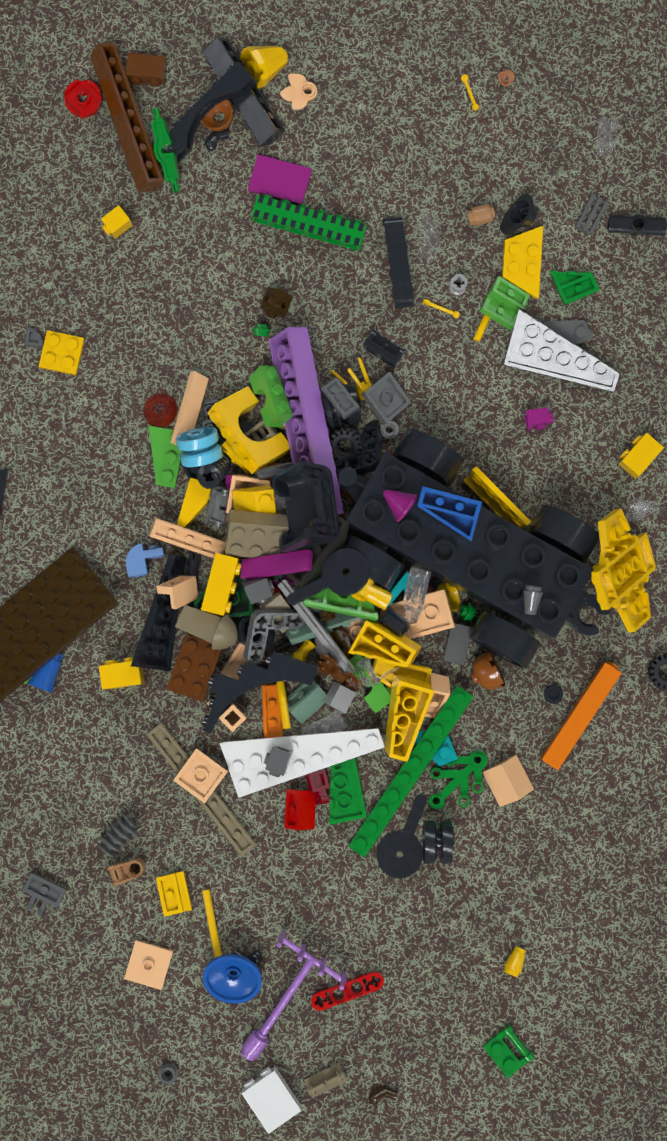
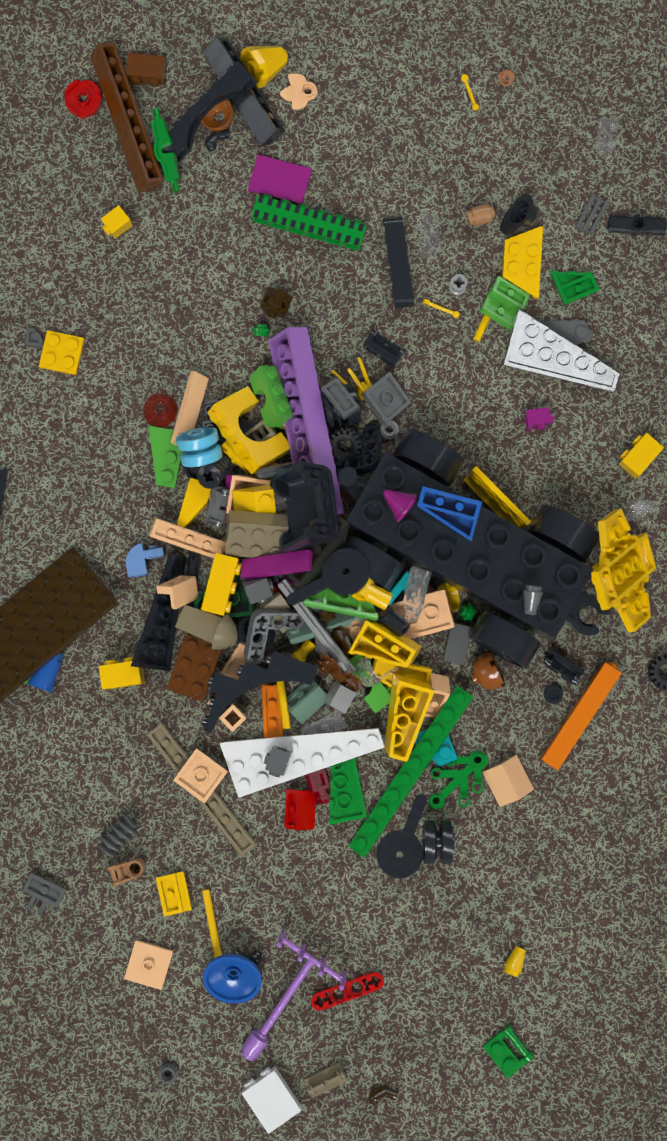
none -> black hinge [543,650,585,685]

